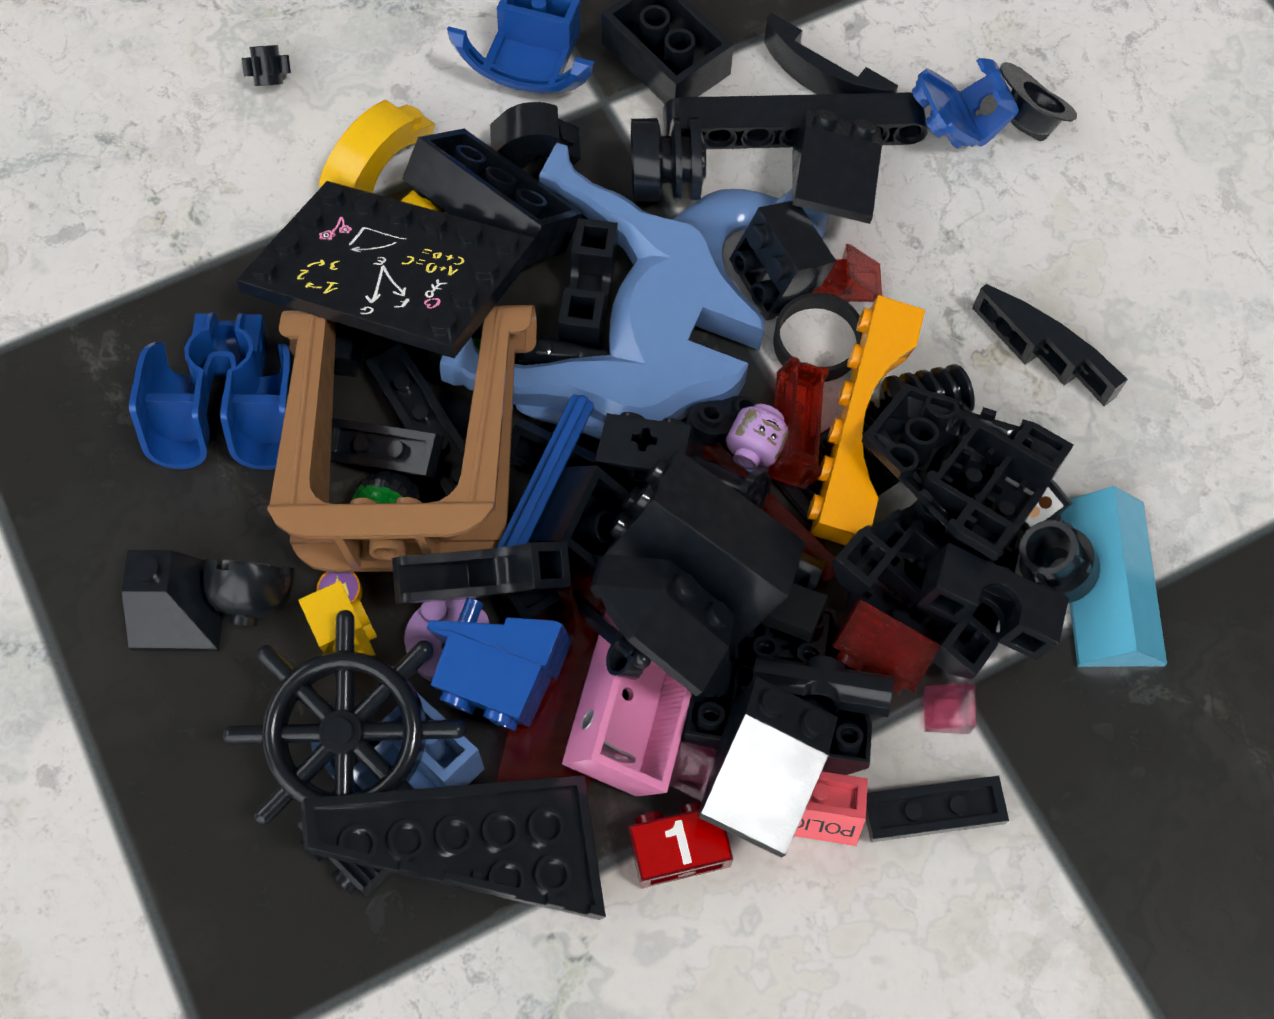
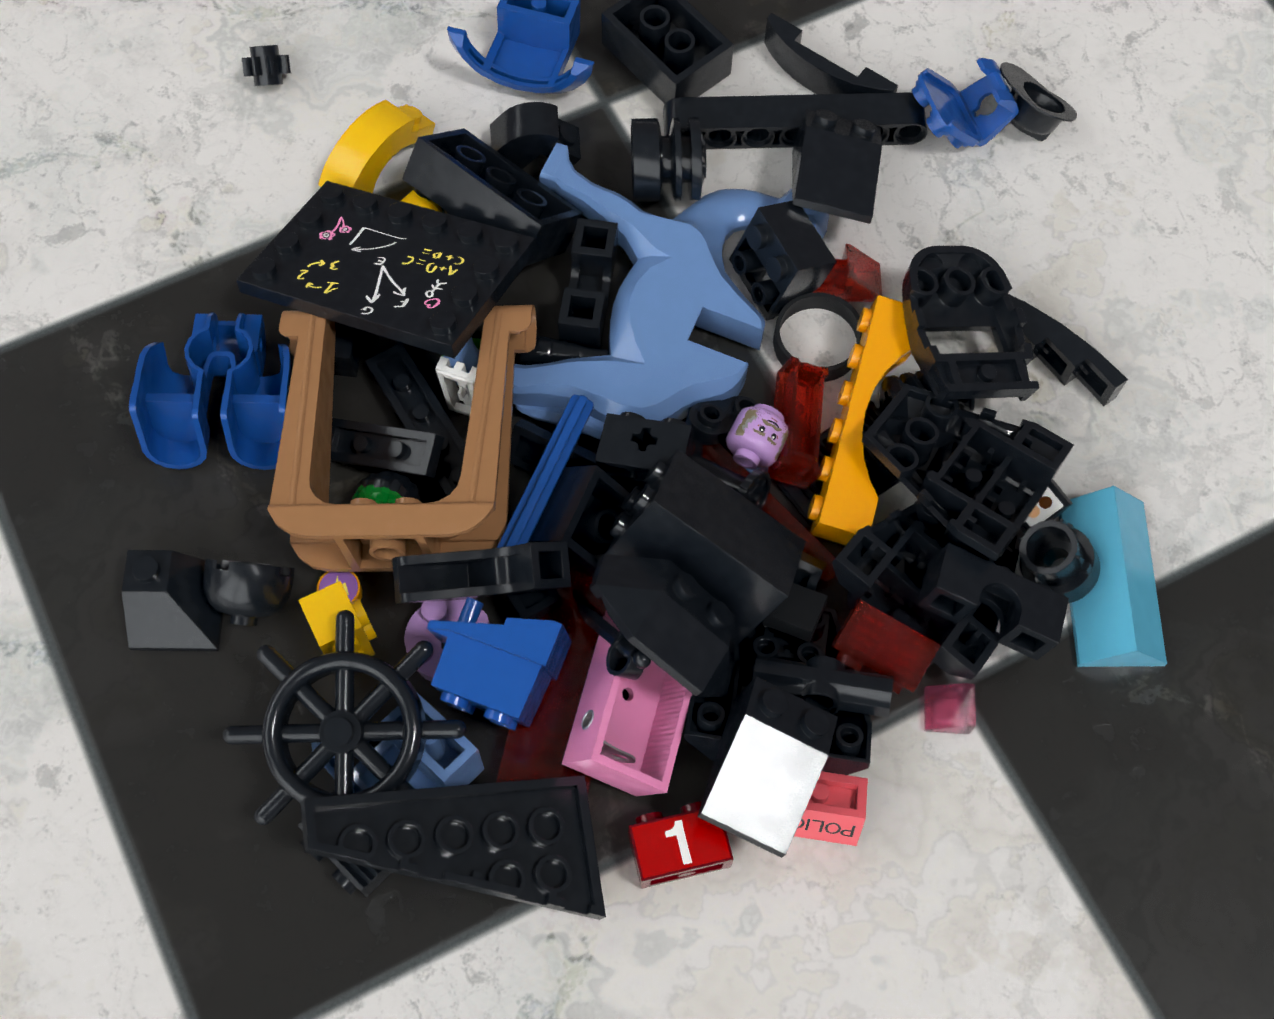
clear pink slope [669,742,717,802] -> none
black plate [866,775,1009,843] -> none
none -> white tile [435,356,477,416]
none -> black slope [902,246,1039,404]

